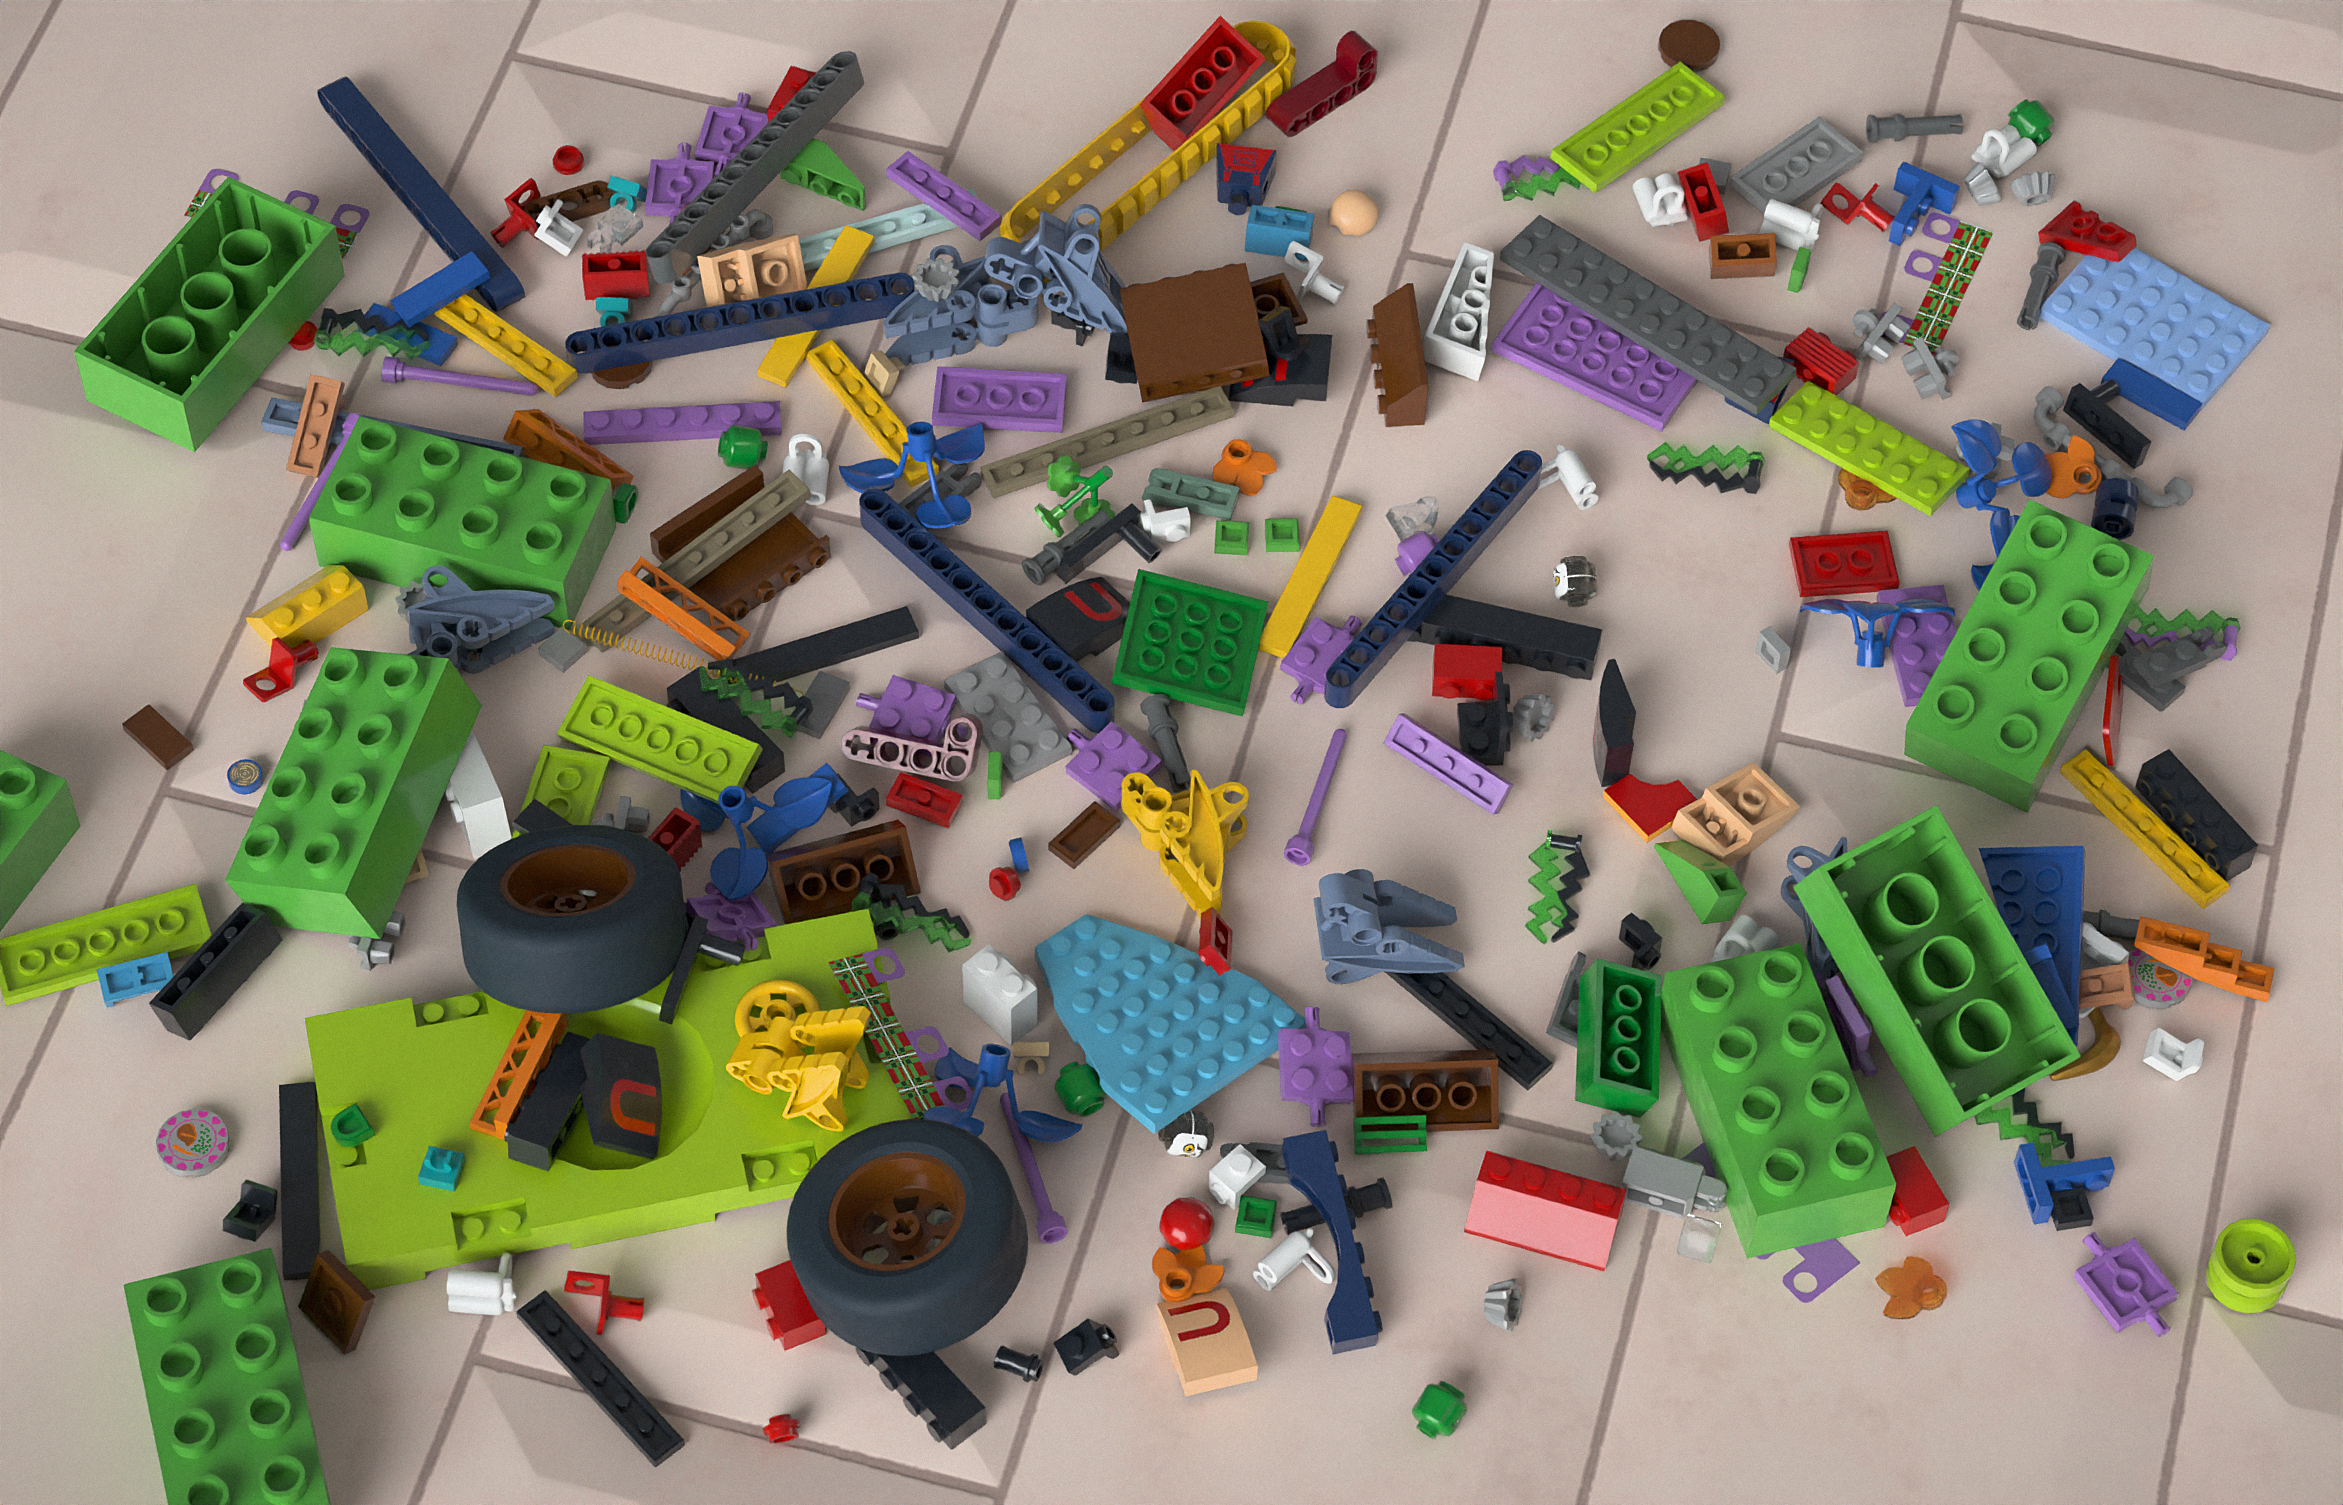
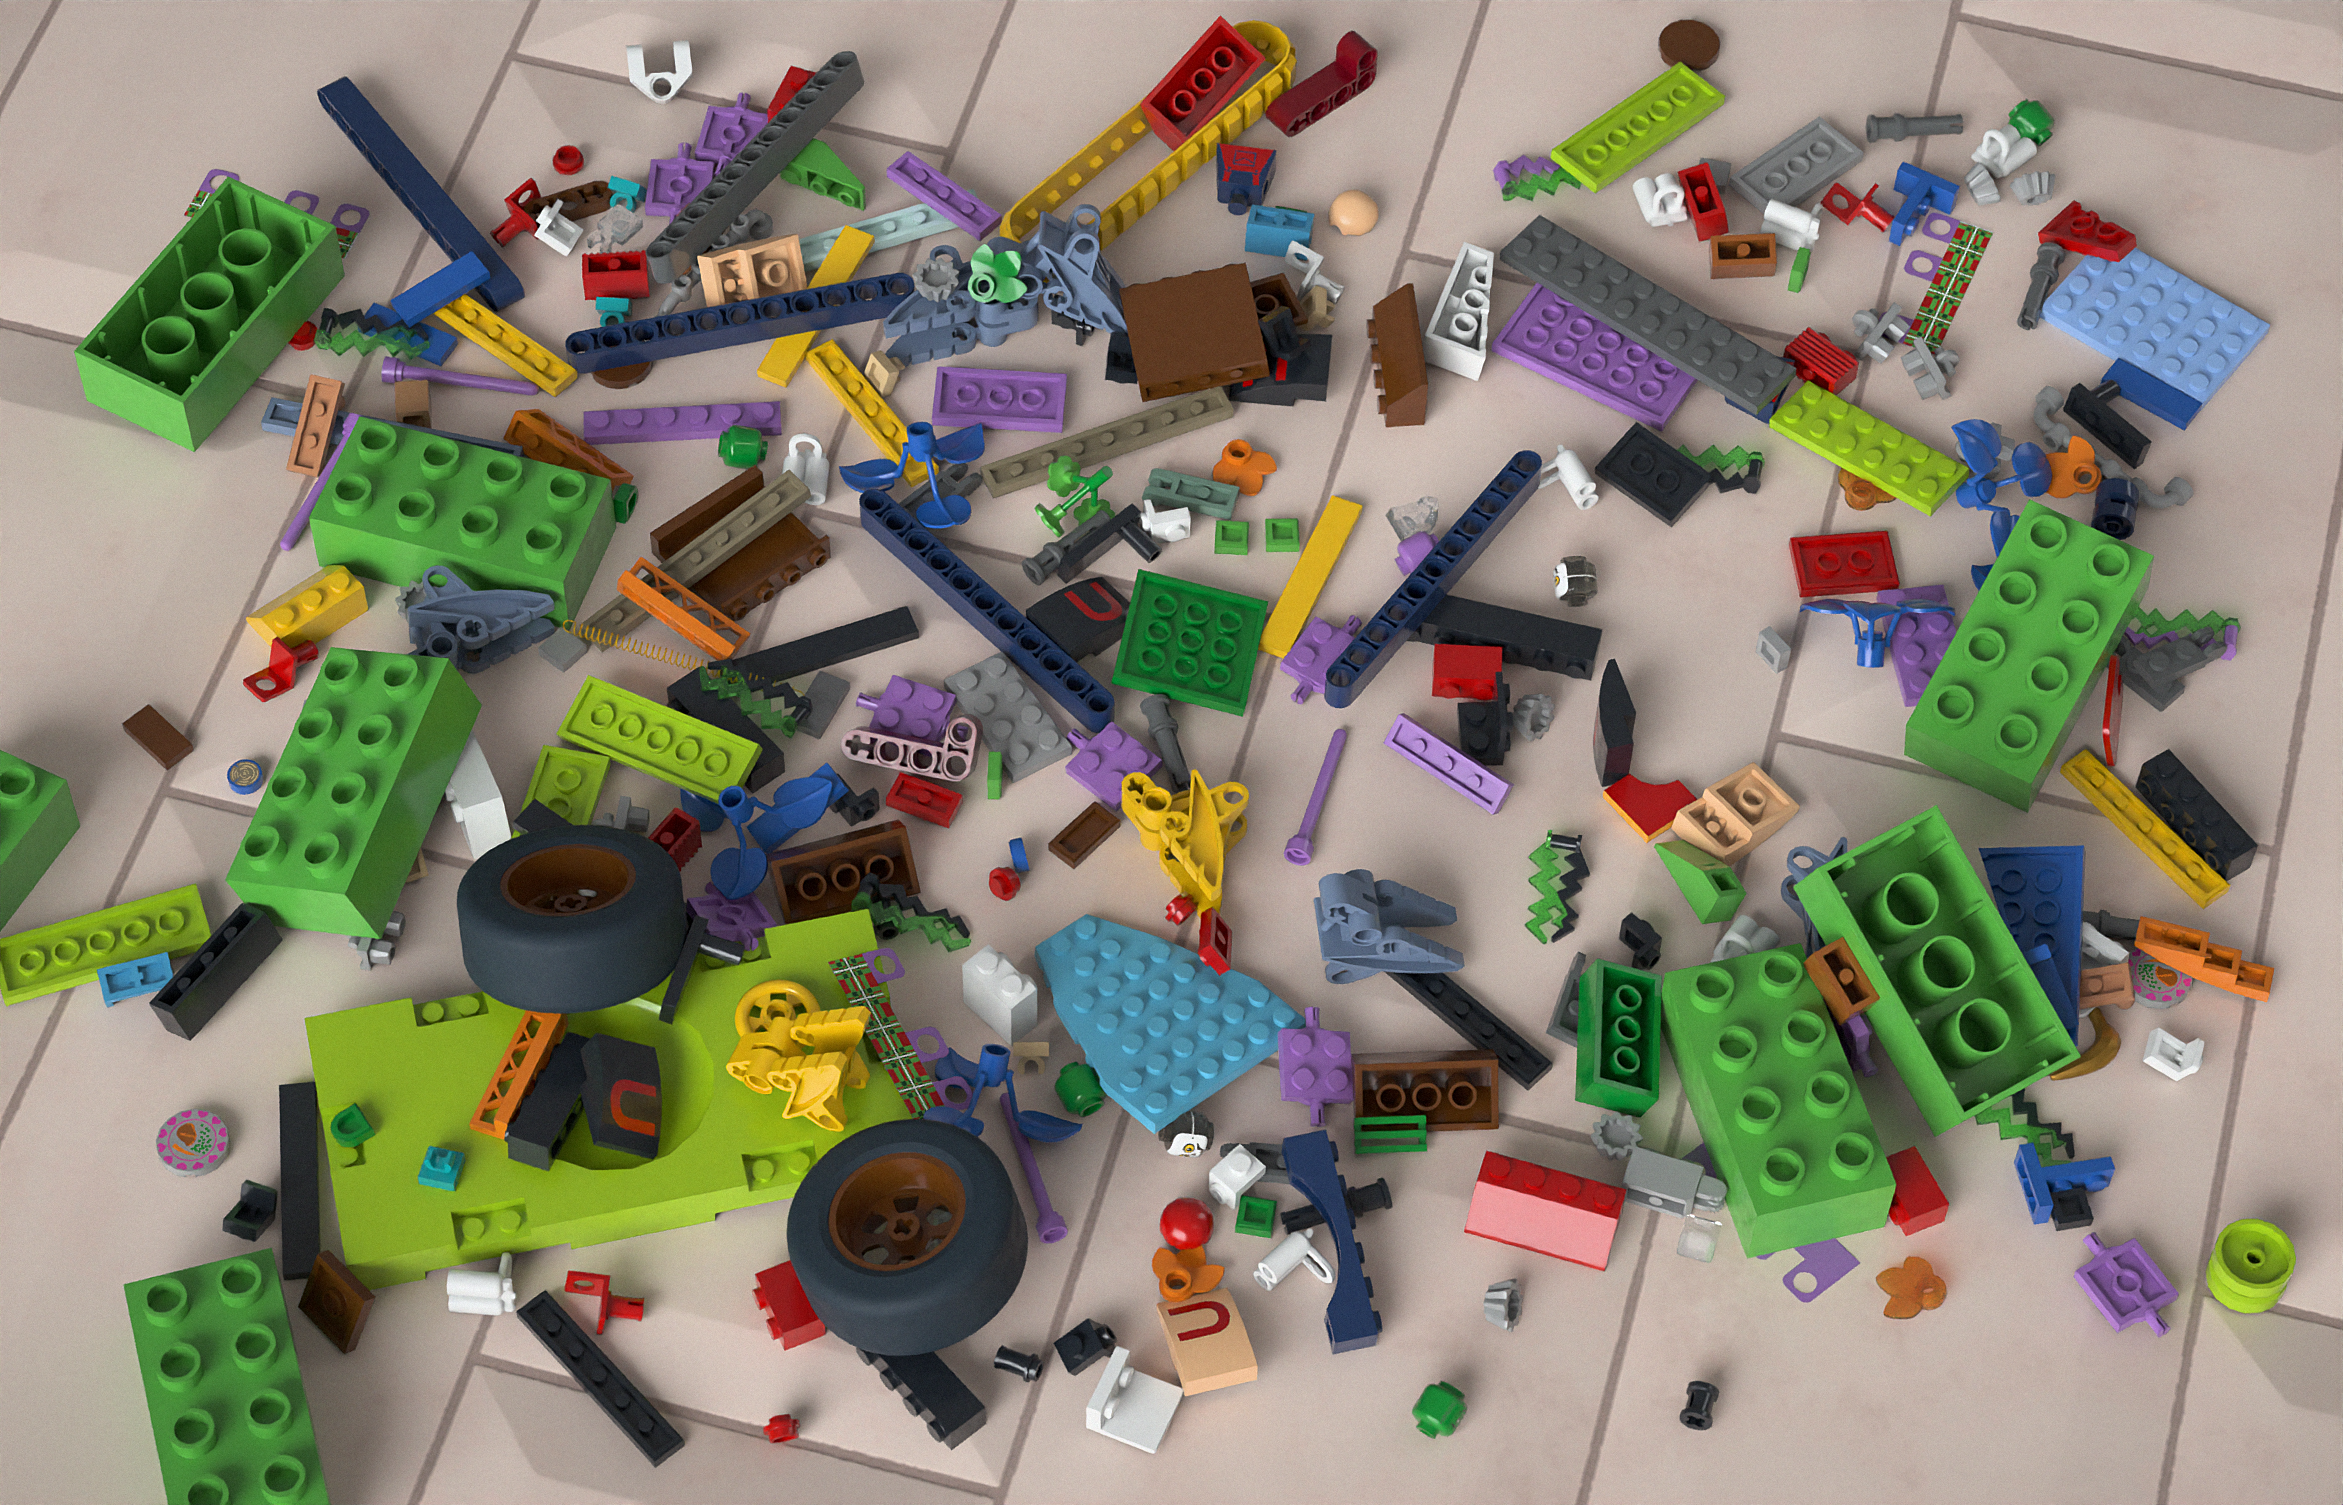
none -> medium nougat brick [395,380,432,429]
none -> white piece [626,40,692,104]
none -> plate [968,244,1028,303]
none -> white bracket [1086,1346,1183,1454]
none -> red plate [1165,894,1197,926]
none -> tan tile [1298,285,1335,331]
none -> black plate [1594,422,1713,528]
none -> black bush [1679,1381,1719,1430]
none -> dark orange brick [1803,937,1880,1025]

